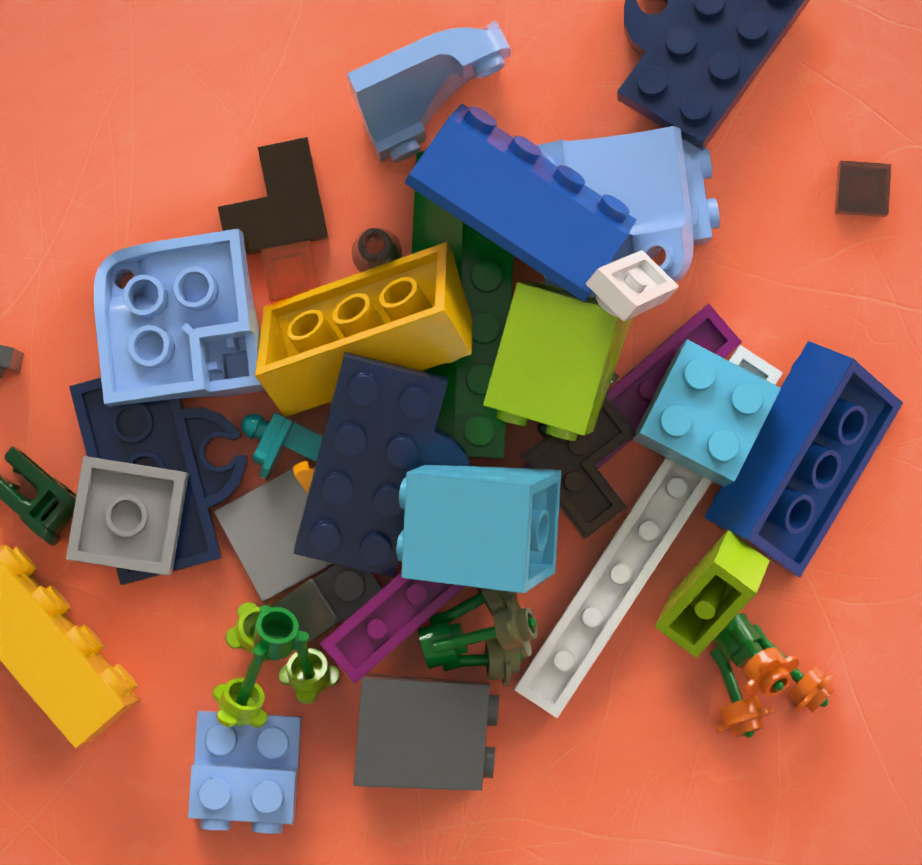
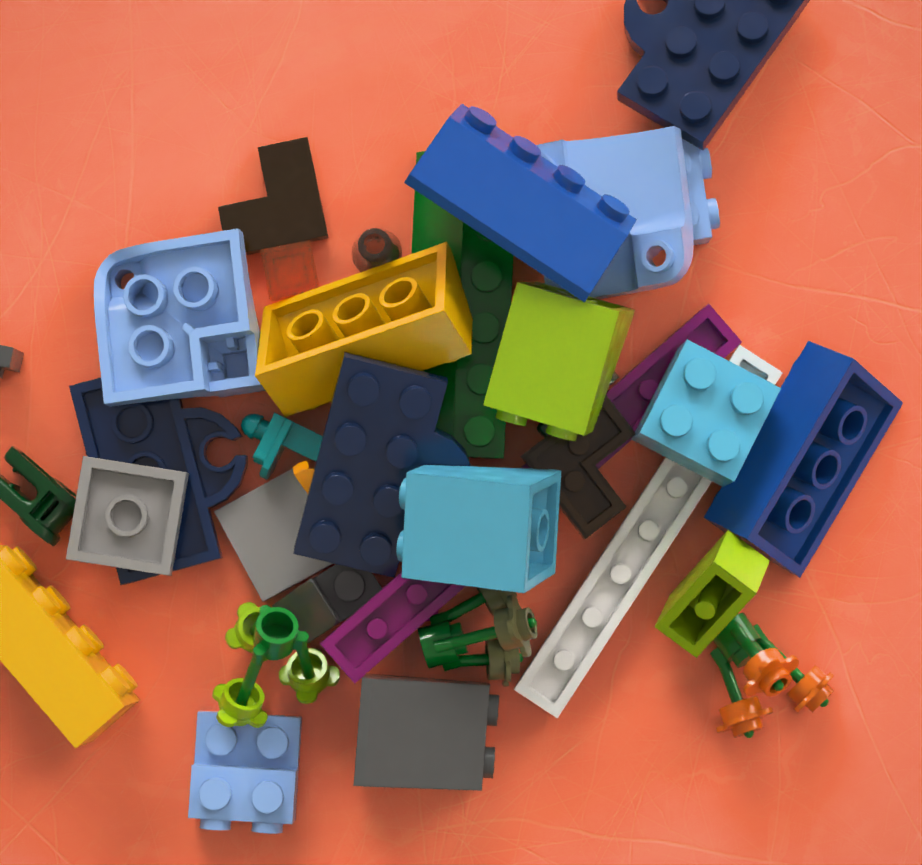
light blue slope [347,21,511,163] -> none
white plate [585,250,679,322] -> none
clear smoke tile [835,160,891,217] -> none

